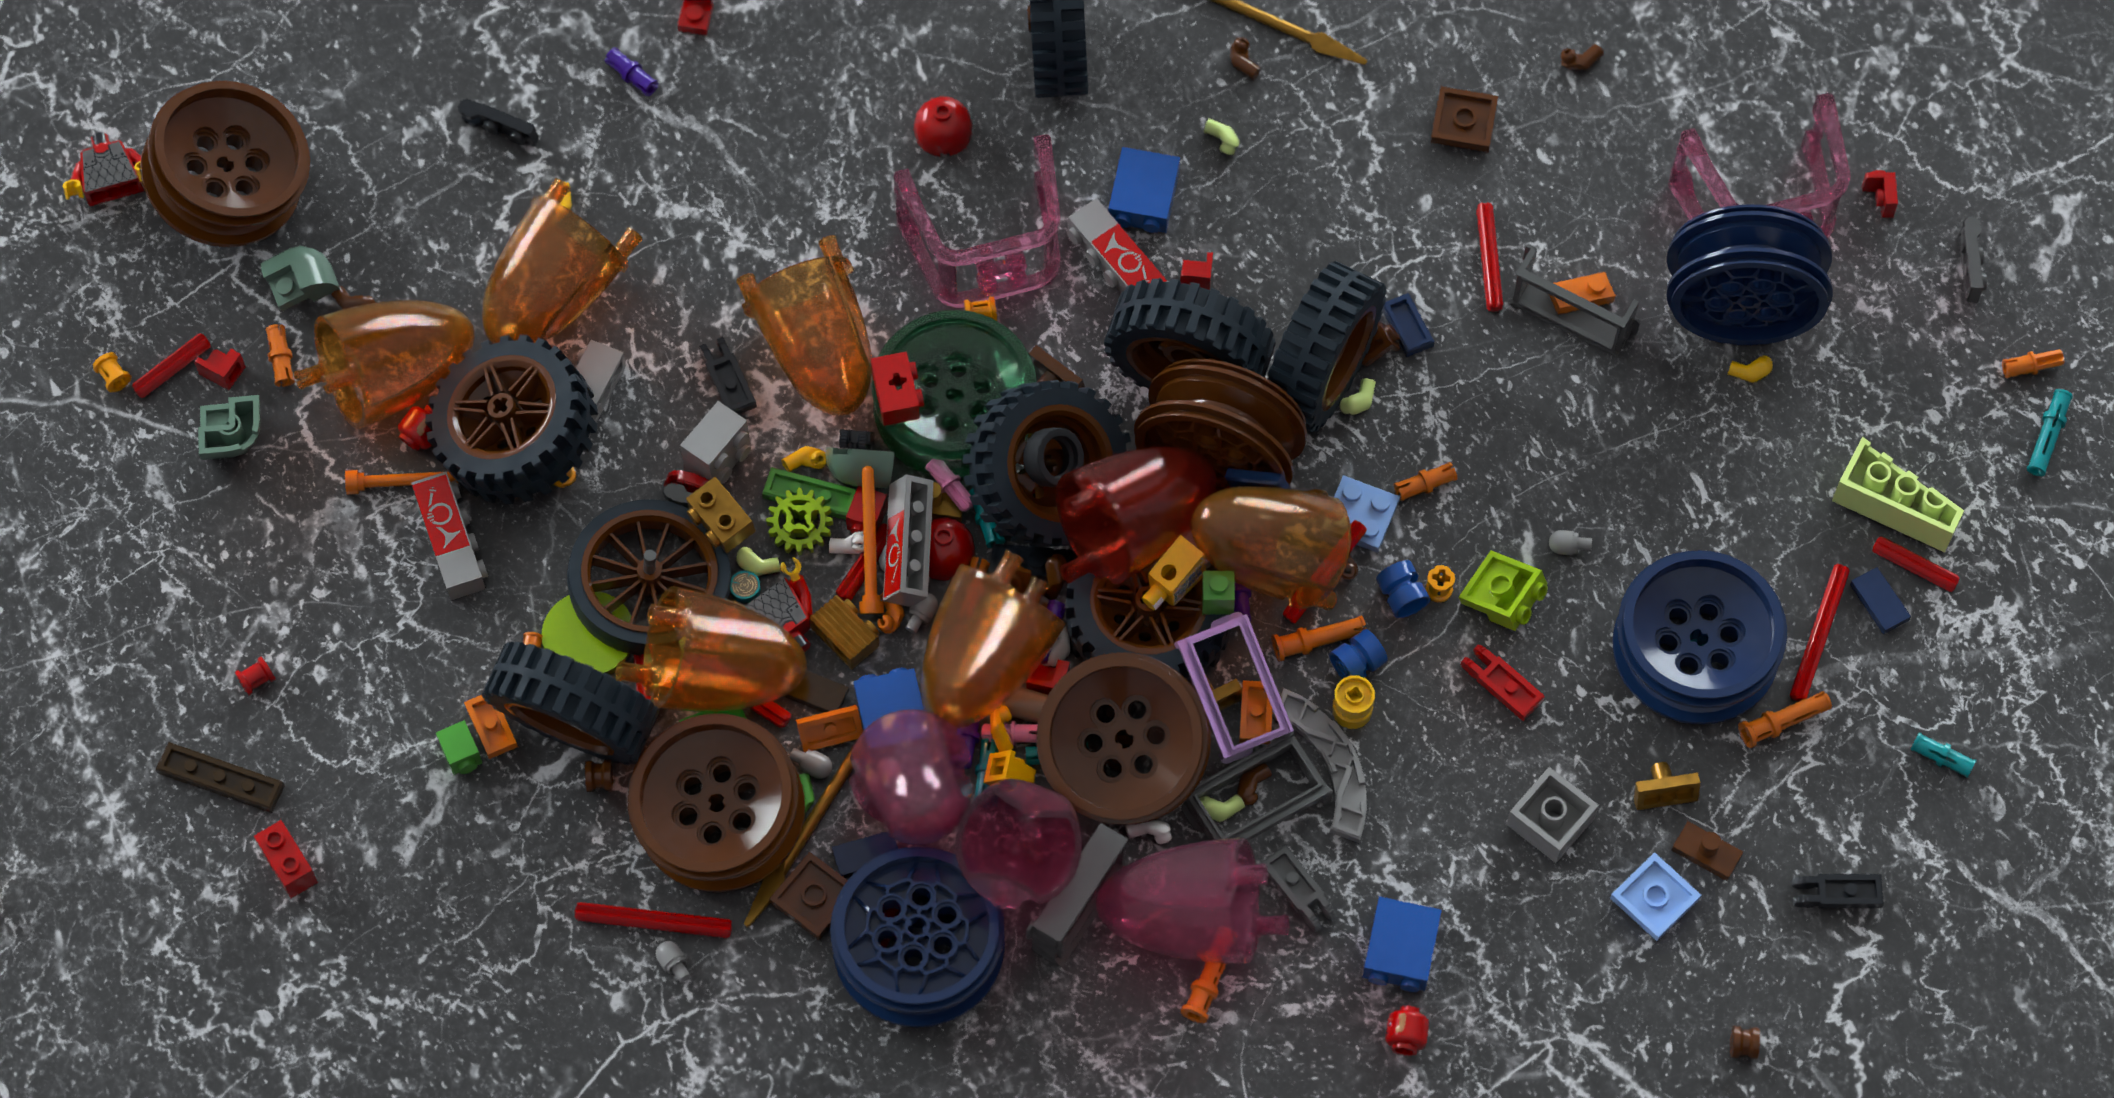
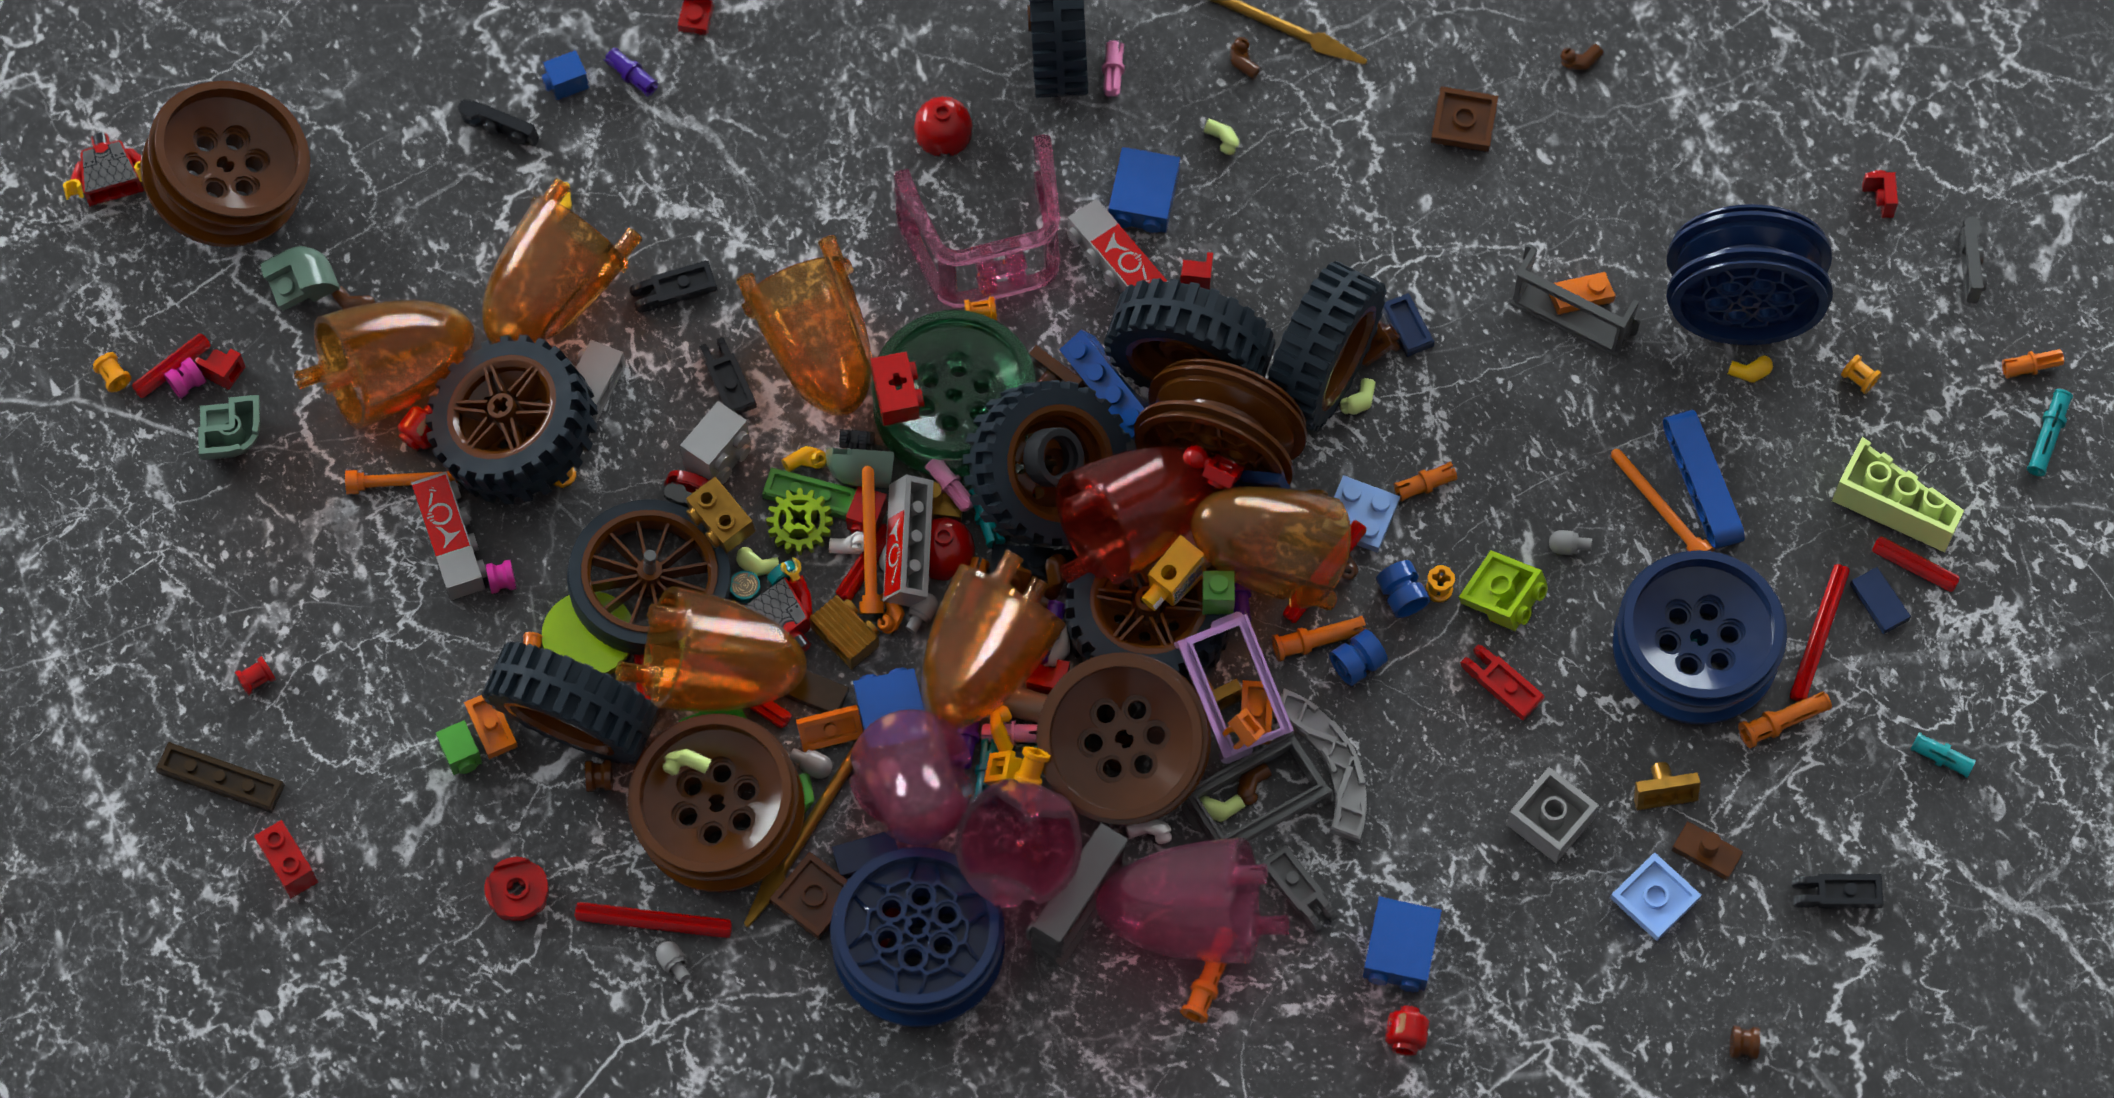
orange pin [266,324,295,387] -> none
yellow wheel [1332,675,1375,729] -> none
red axle [1476,202,1503,312] -> none
clear pink windscreen [1668,93,1851,239] -> none
none -> dark pink wheel [164,357,206,399]
none -> red plate [484,857,549,921]
none -> dark pink wheel [486,560,516,594]
none -> blue brick [541,50,589,100]
none -> black hinge [629,260,717,313]
none -> yellowish green arm [663,749,711,775]
none -> teal tile [767,561,795,586]
none -> light orange bush [1014,746,1050,787]
none -> blue arch [1059,329,1150,441]
none -> bright pink axle [1102,40,1125,97]
none -> red plate [1183,445,1245,489]
none -> orange tile [1223,707,1265,750]
none -> orange piece [1611,449,1715,552]
none -> blue beam [1663,409,1745,550]
none -> light orange bush [1841,354,1882,394]

